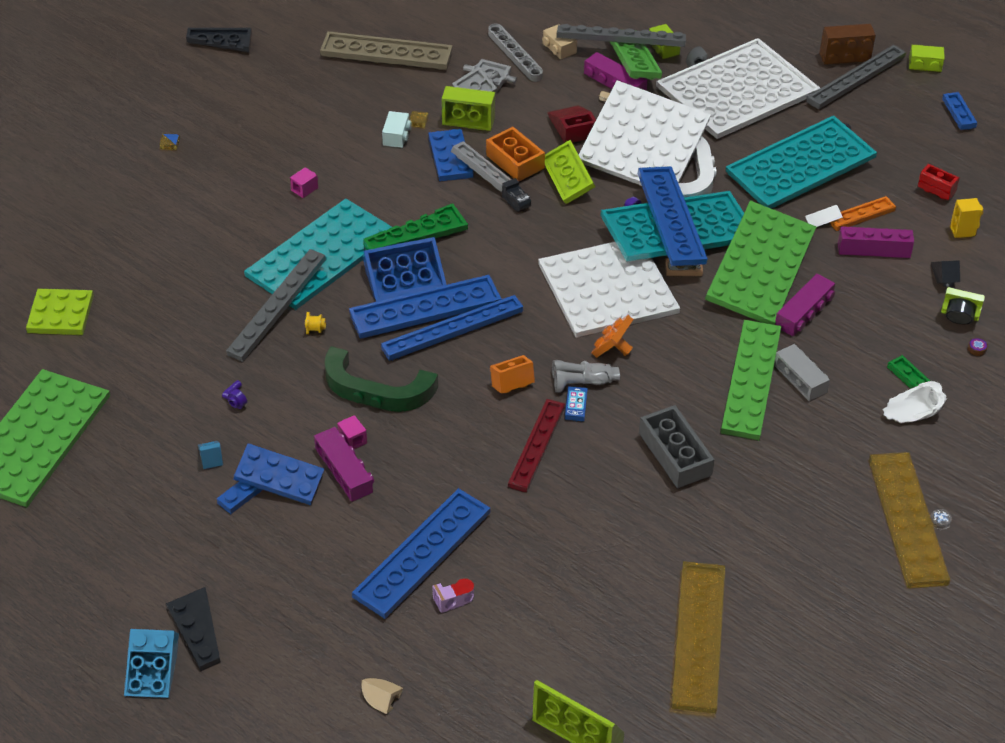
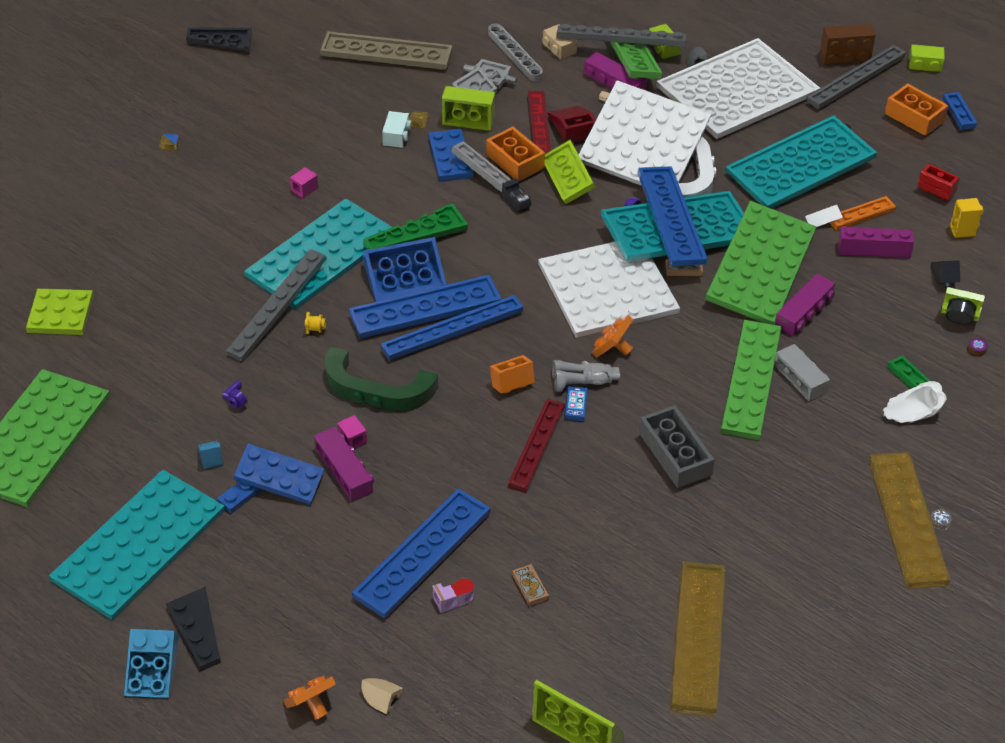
none -> teal plate [49,470,225,621]
none -> orange plate [283,675,336,720]
none -> tile [512,564,549,606]
none -> dark red tile [528,91,551,154]
none -> orange brick [885,83,949,136]

